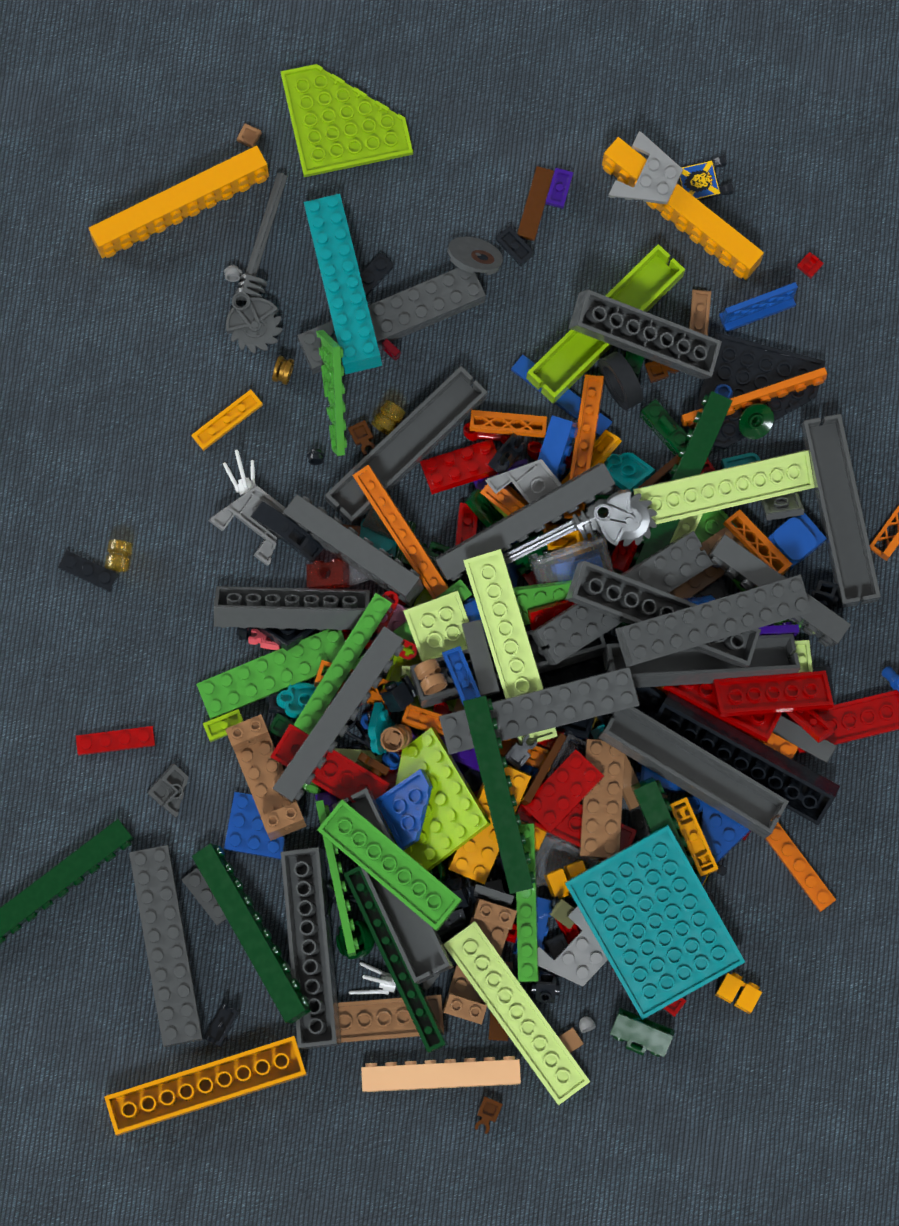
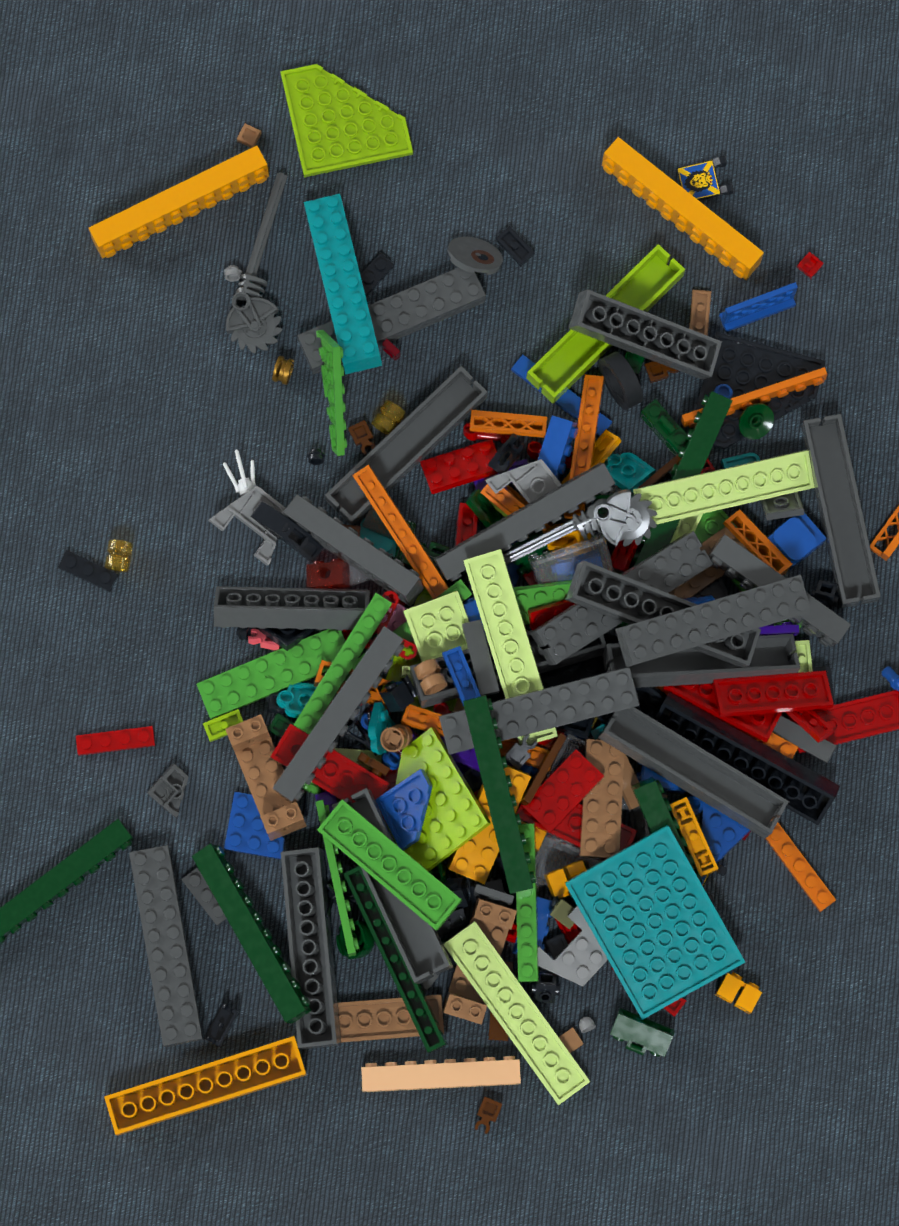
light orange plate [191,389,263,451] -> none
white plant [348,962,396,995] -> none
reddish brown tile [517,166,554,241] -> none
dark purple plate [545,168,574,209] -> none
light grey wing [608,131,683,204] -> none

